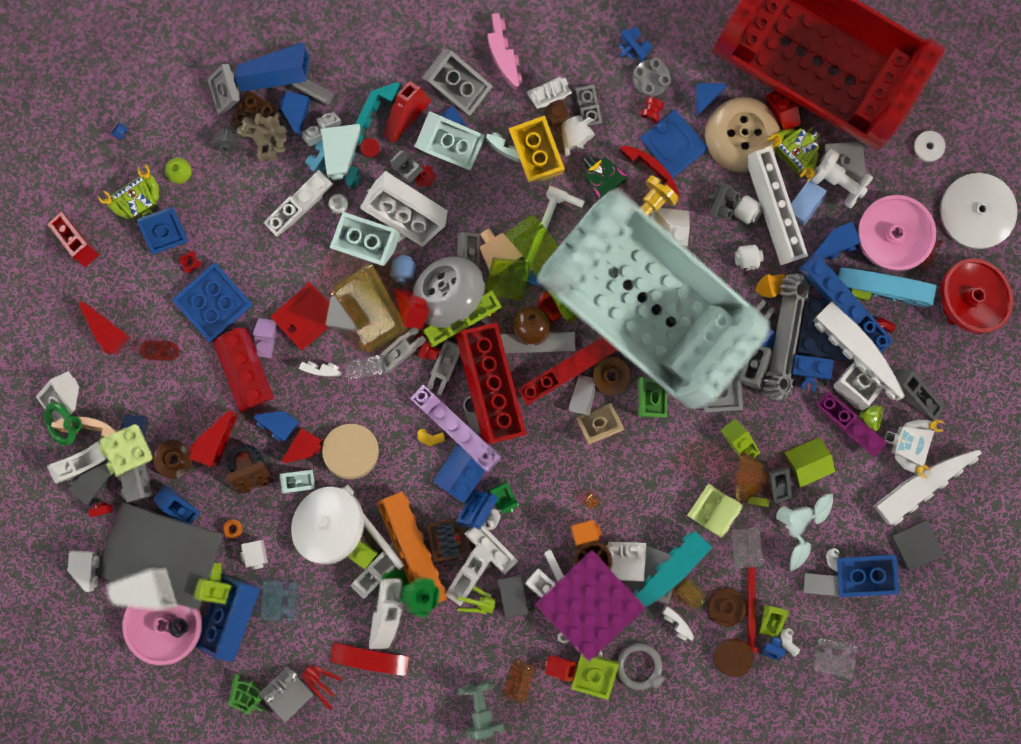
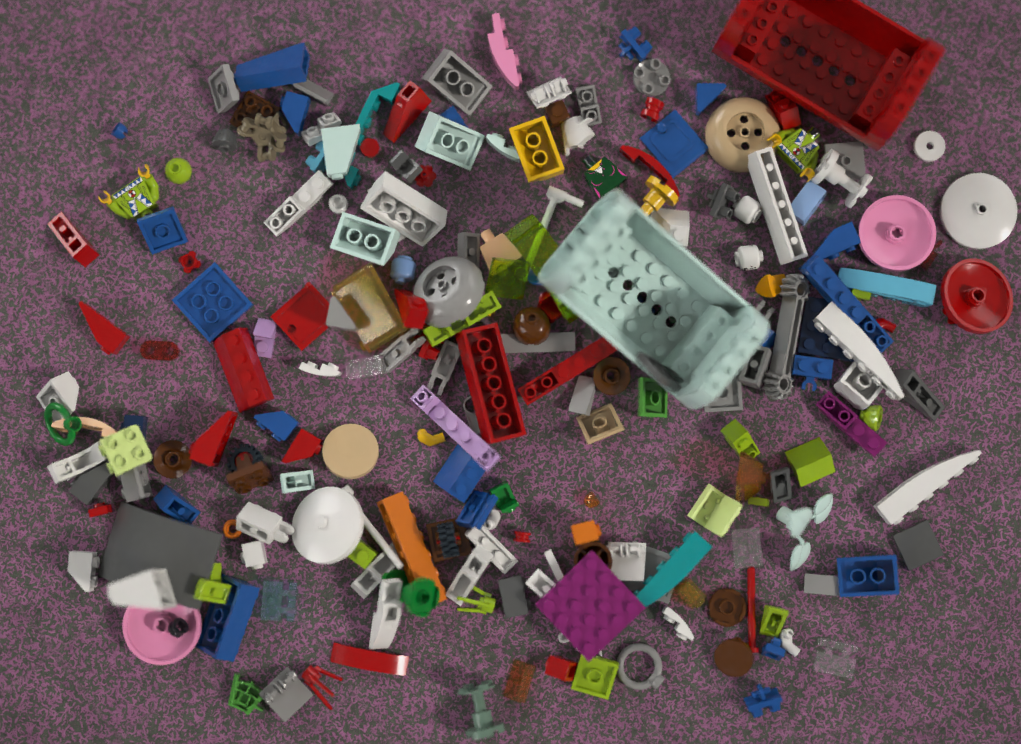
white arm [826,548,840,572] -> none
white torso [884,419,944,479] -> none
none -> white hinge [236,501,295,545]
none -> red bush [513,531,531,543]
none -> dark grey tile [635,352,681,393]
none -> blue hips [743,684,783,718]

